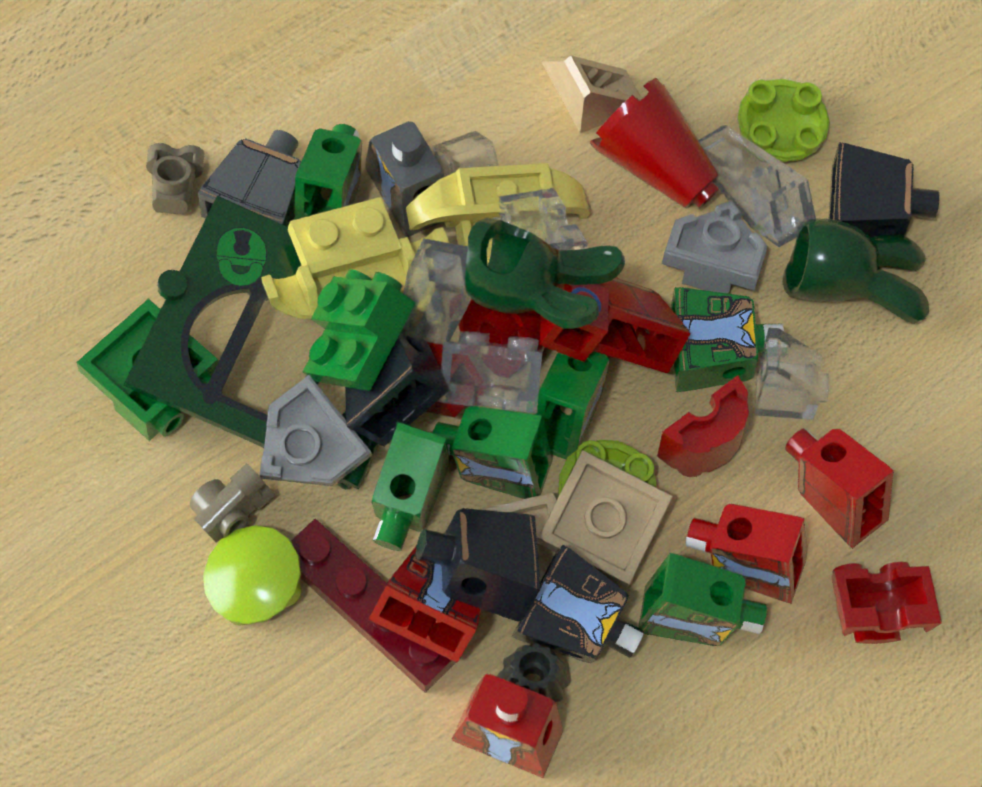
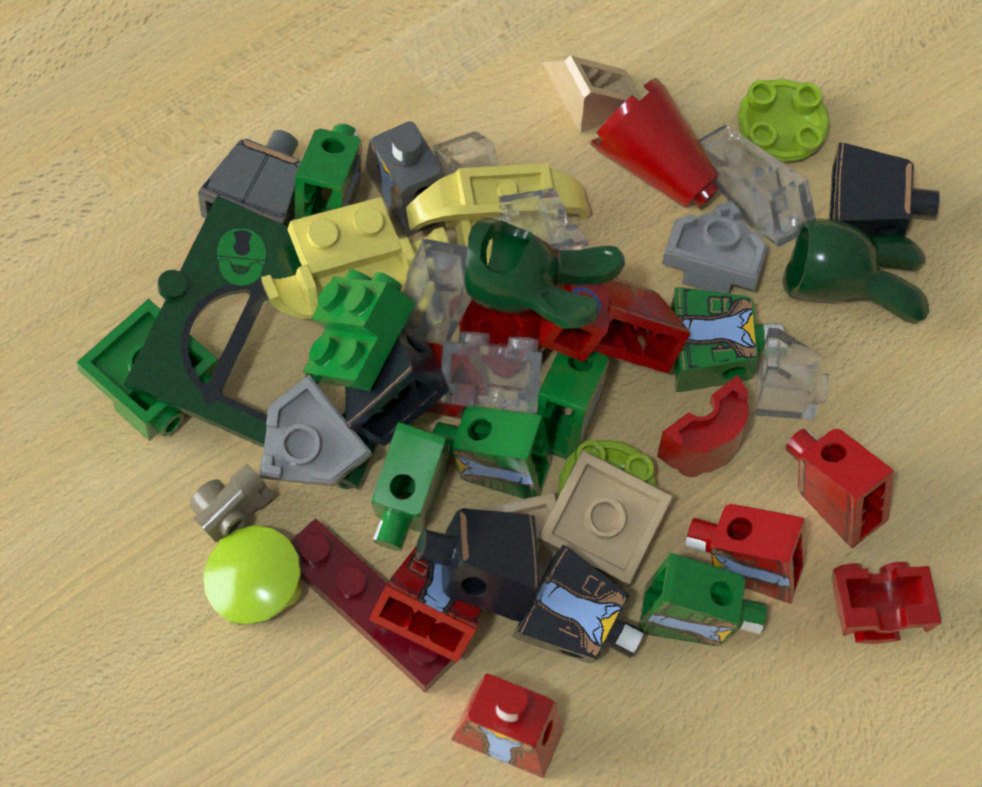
dark tan plate [146,143,205,214] -> none
pearl dark grey piece [497,643,569,702] -> none

